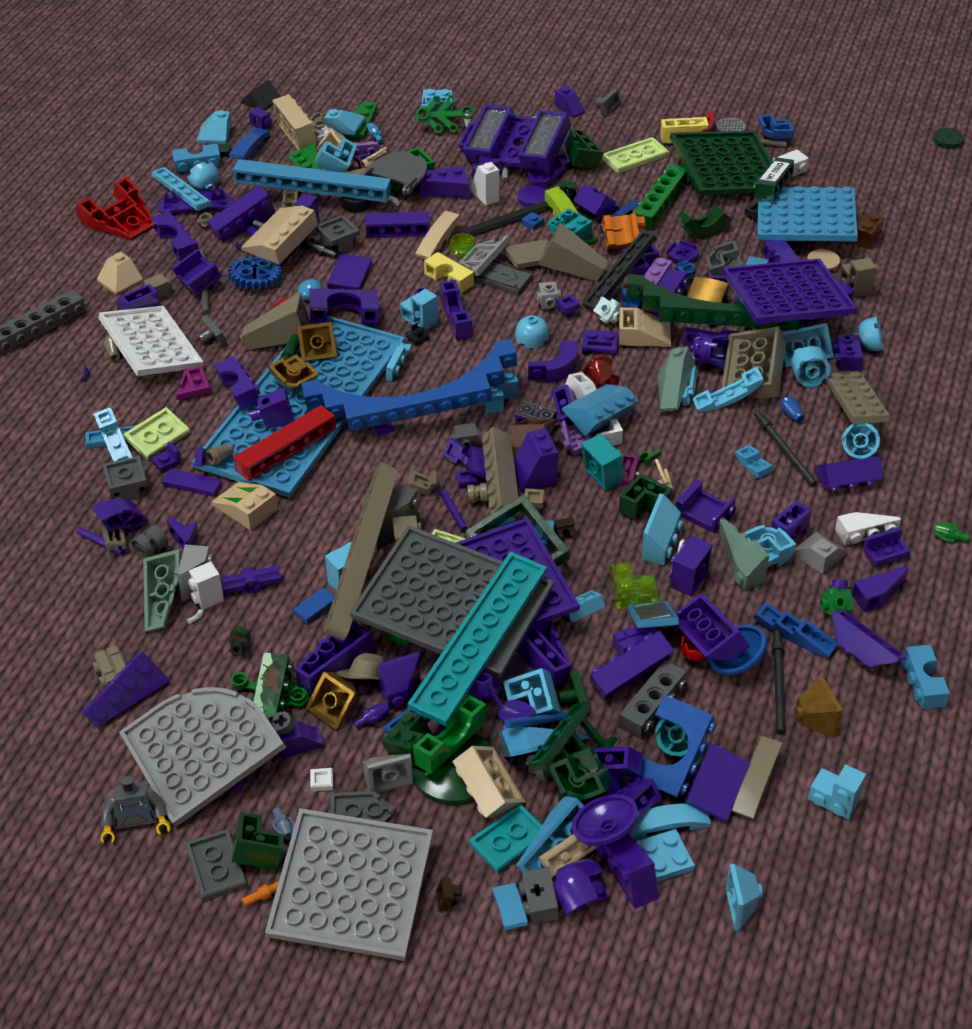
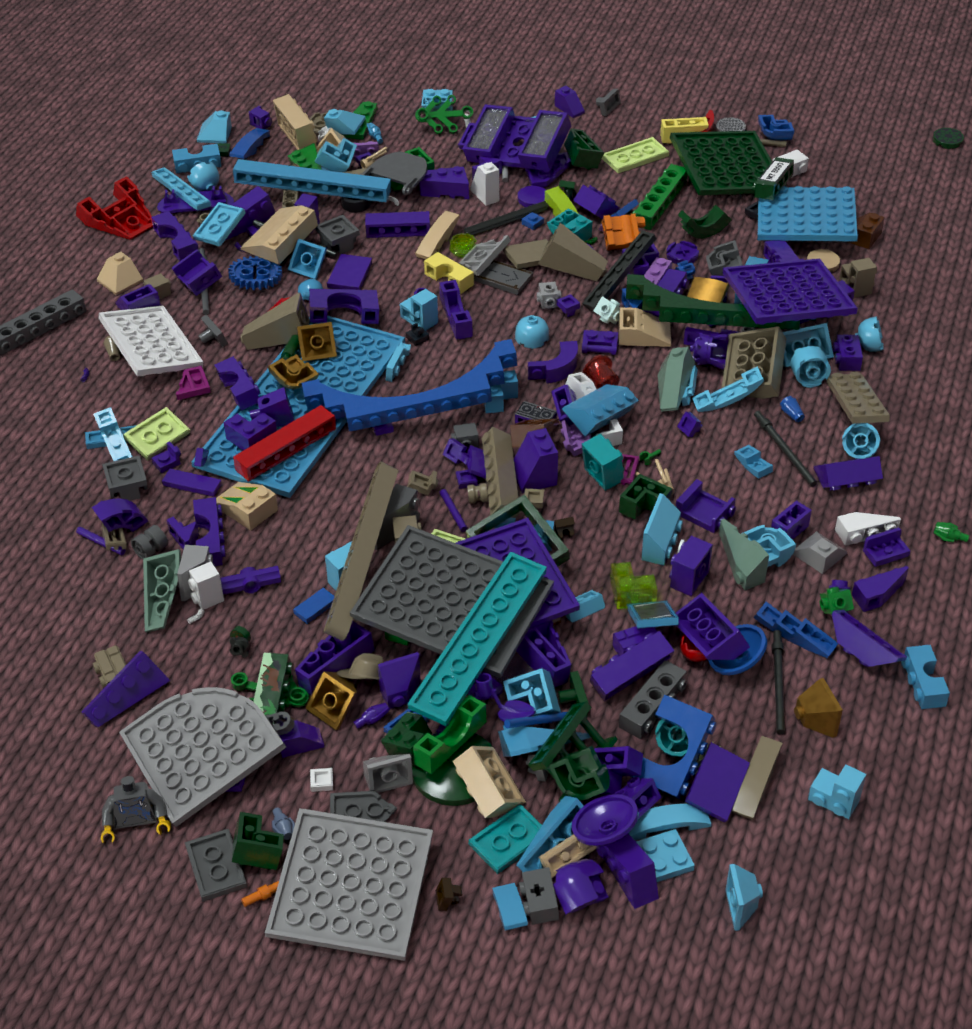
dark tan cone [205,443,234,465] -> none
pearl dark grey slope [240,79,281,110] -> none
none -> medium azure tile [193,202,246,246]
none -> dark purple arch [193,497,226,566]
none -> dark purple brick [223,412,277,451]
none -> dark azure slope [288,239,327,279]
none -> dark purple tile [677,411,703,437]

